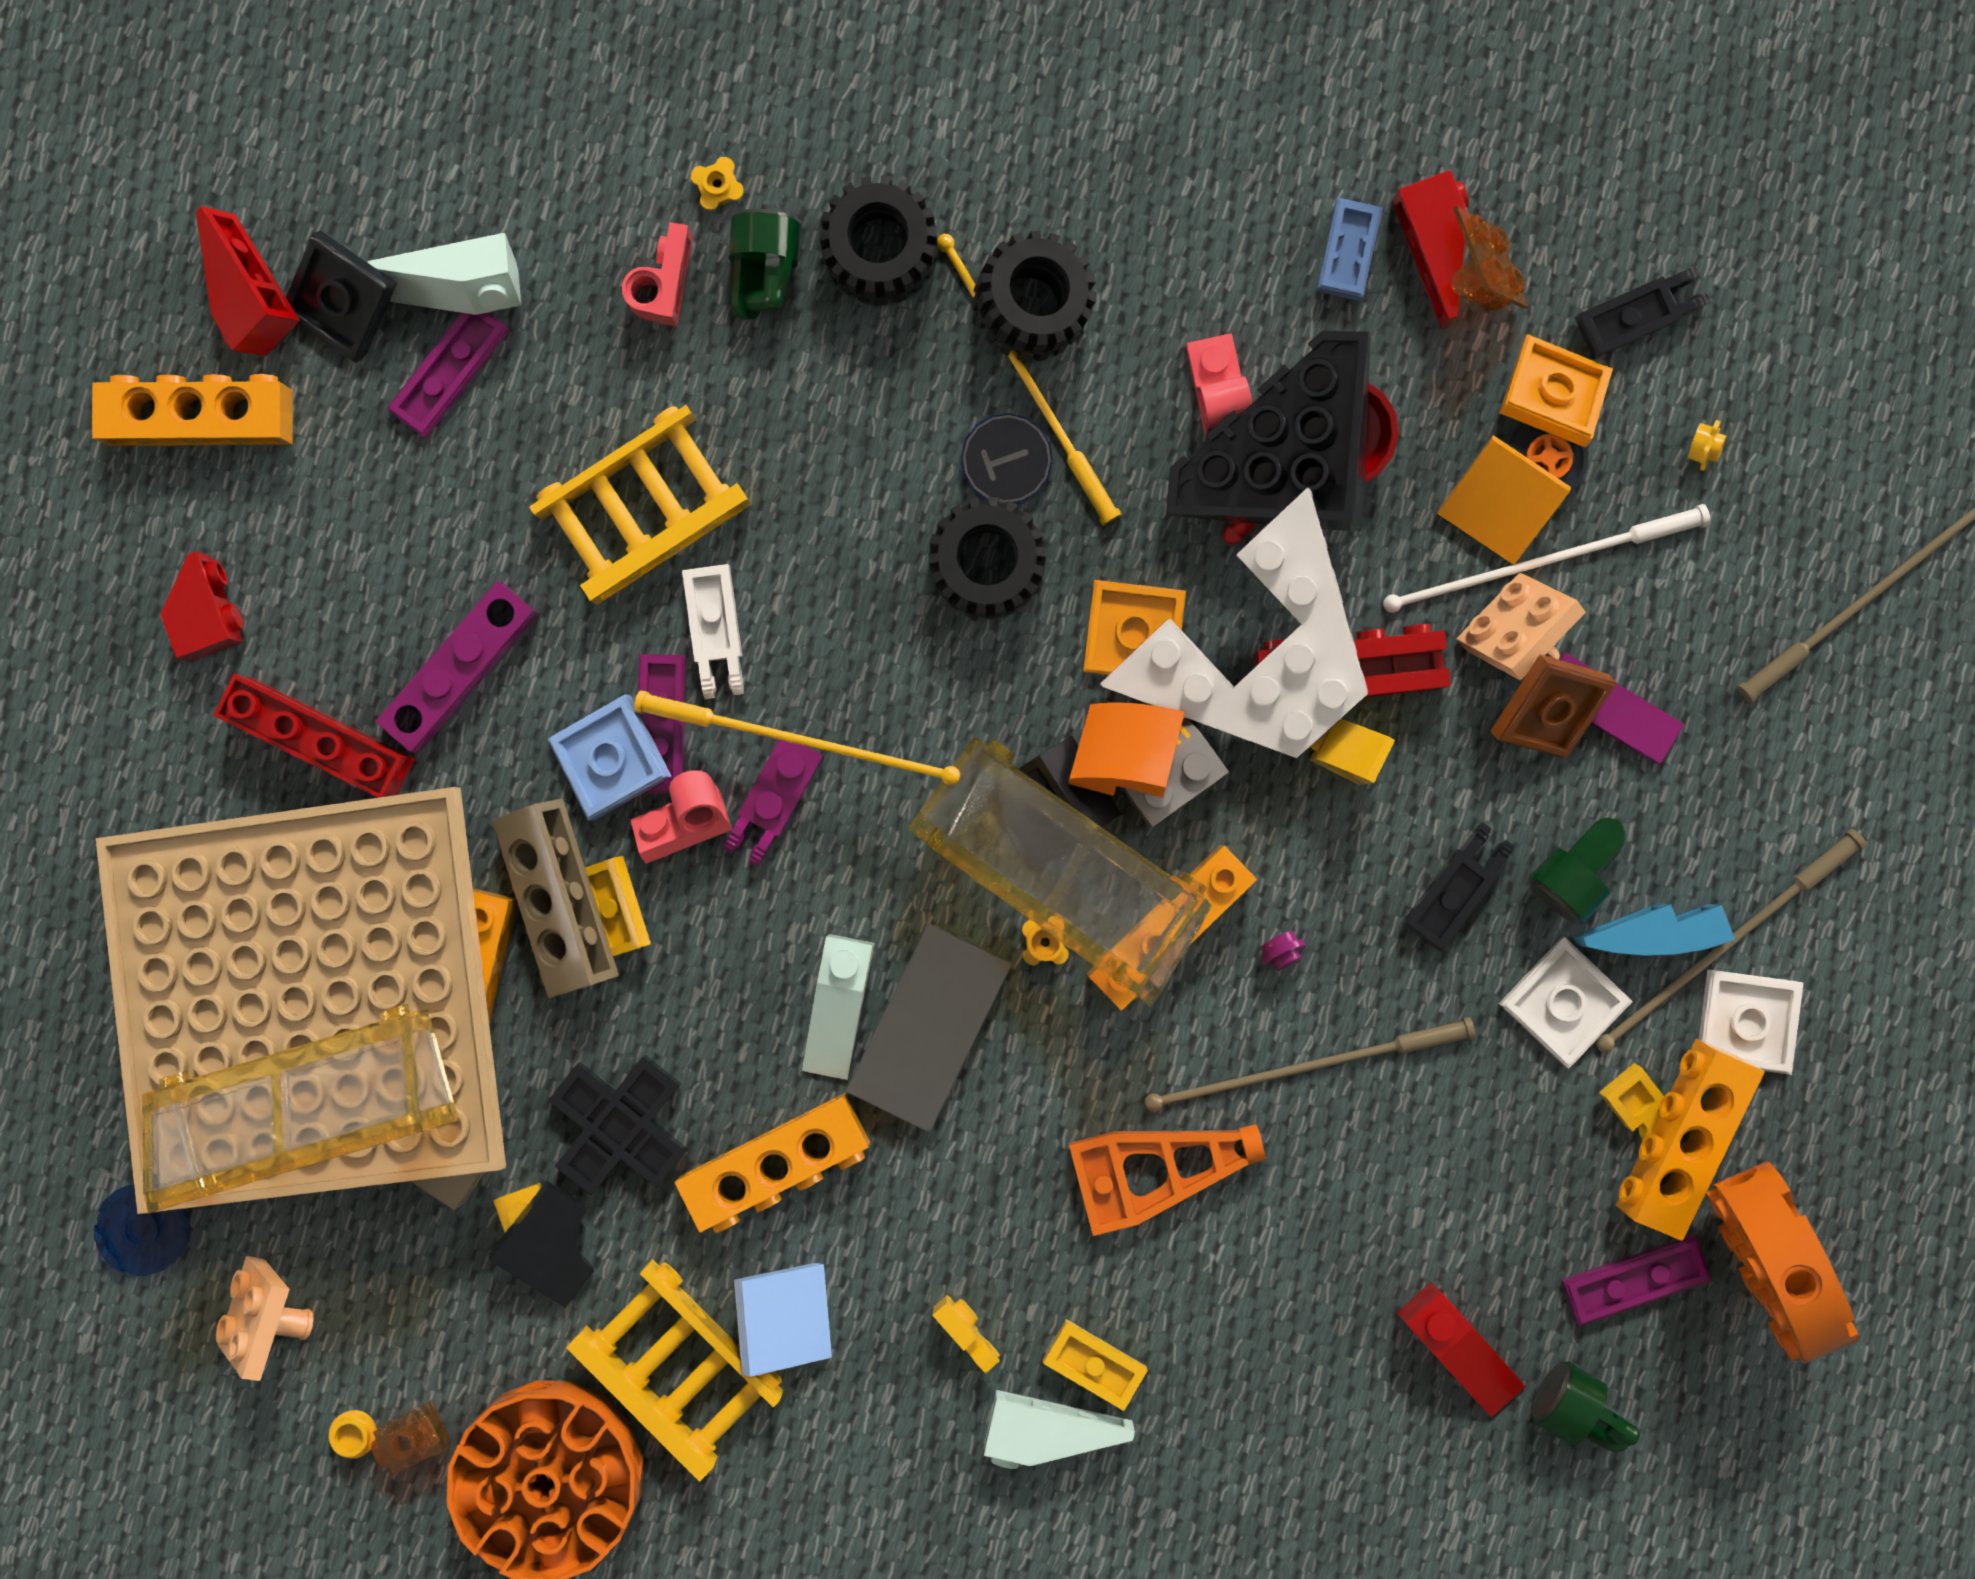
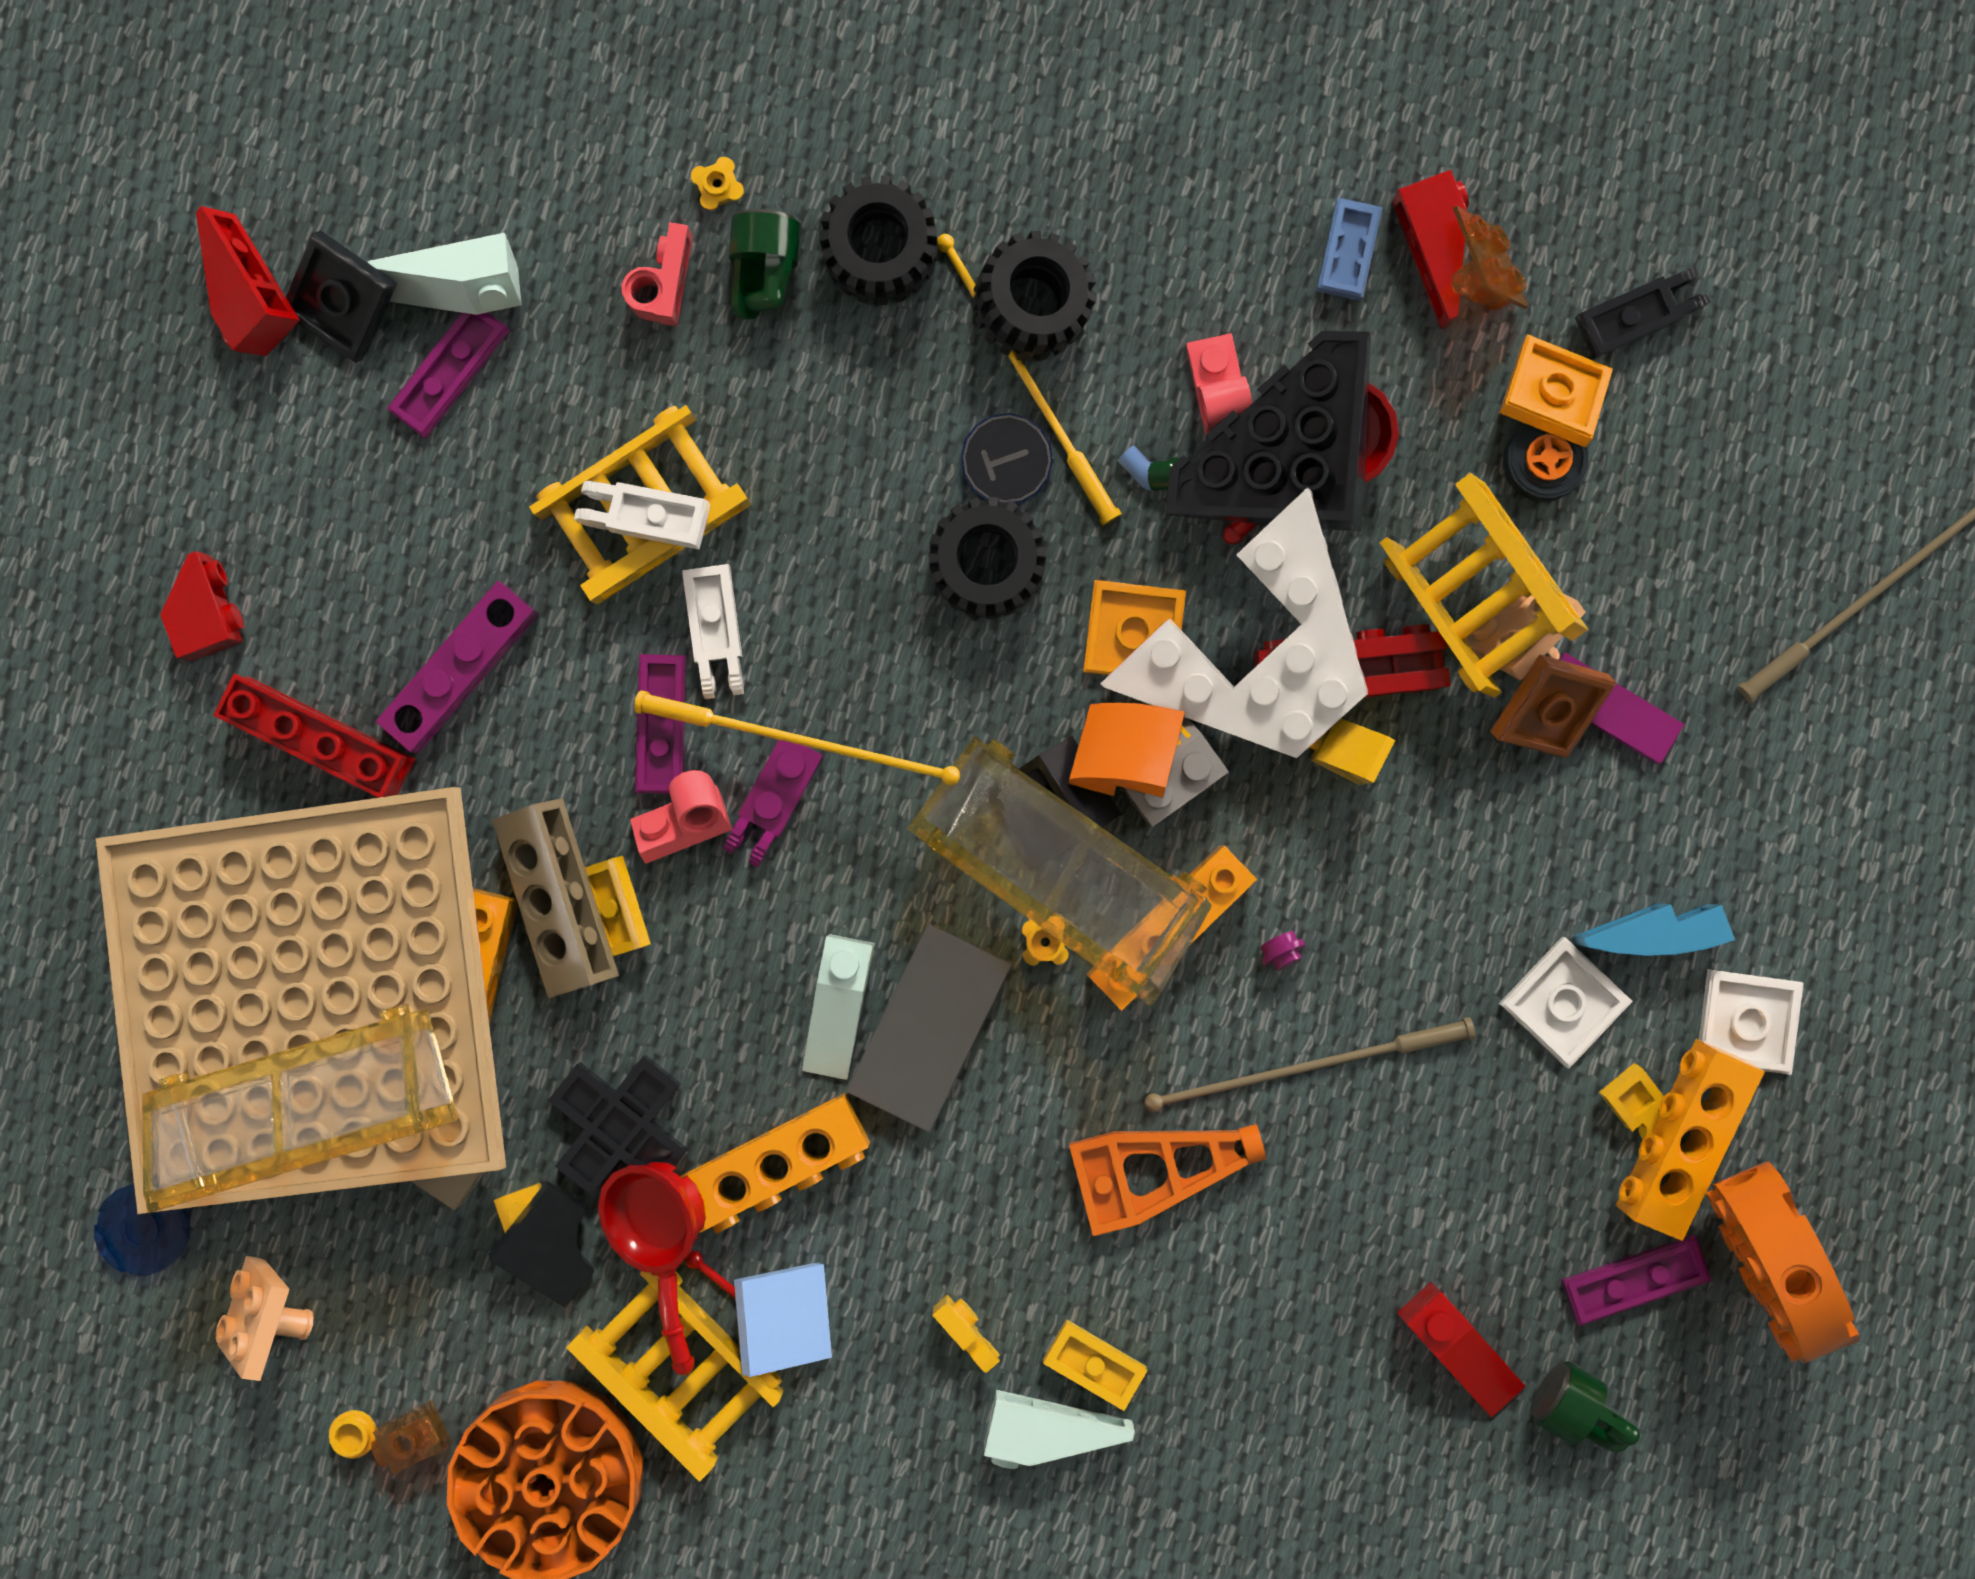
light orange brick [92,374,293,446] -> none
light blue tile [548,694,672,821] -> none
white piece [1383,504,1711,613] -> none
black hinge [1402,822,1515,952] -> none
light orange tile [1437,435,1571,565] -> none
dark green piece [1529,818,1626,924] -> none
dark tan piece [1596,829,1867,1052] -> none
yellow plate [1688,420,1727,471] -> none
none -> white hinge [574,480,711,549]
none -> red piece [598,1162,706,1376]
none -> red hinge [684,1250,736,1300]
none -> arm [1117,445,1180,491]
none -> yellow fence [1380,473,1589,698]

